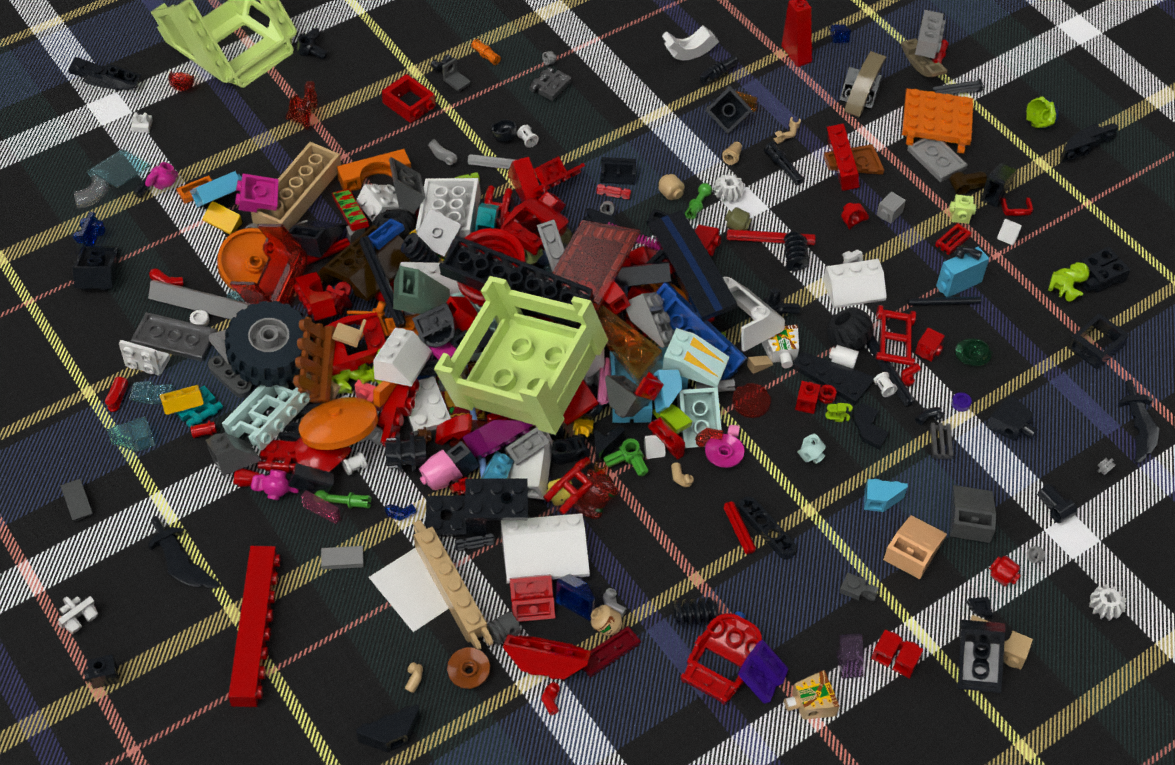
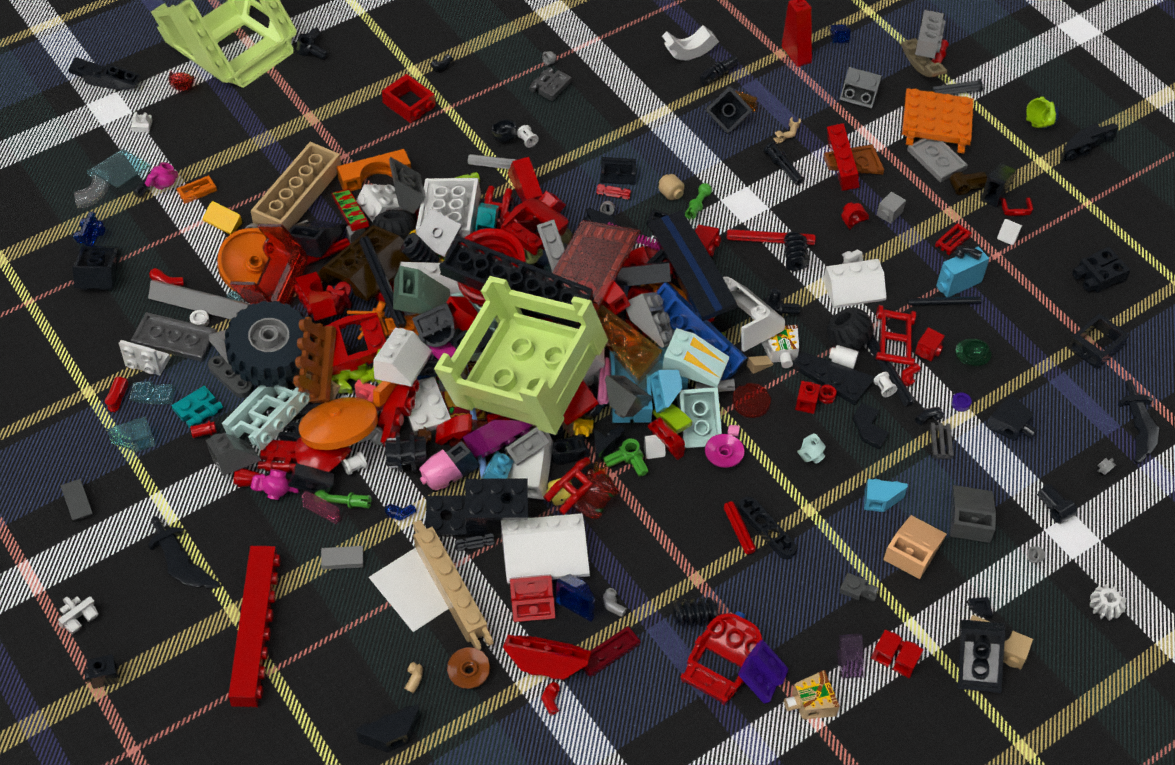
yellow slope [160,385,204,415] -> none
medium azure brick [190,171,242,207] -> none
dark pink plate [235,173,279,213] -> none
clear red hair [285,81,318,130] -> none
tan bracket [332,319,366,347] -> none
blue tile [368,219,405,250] -> none
light grey arm [428,139,457,165] -> none
dark grey bracket [443,58,471,92] -> none
red plate [449,477,471,496] -> none
orange pin [471,39,501,65] -> none
dark grey piece [487,612,521,646] -> none
red bracket [532,156,585,193] -> none
tan head [591,605,622,636] -> none
red bracket [635,372,664,400] -> none
tan arm [671,463,694,487] -> none
clear red arm [695,428,723,447] -> none
white gear [714,173,744,203] -> none
tan cone [722,142,742,165] -> none
olive head [724,207,752,230] -> none
lime piece [825,403,853,422] -> none
dark tan slope [844,51,886,118] -> none
yellowish green brick [949,195,976,224] -> none
red head [989,556,1021,586] -> none
lime animal [1048,262,1090,302] -> none

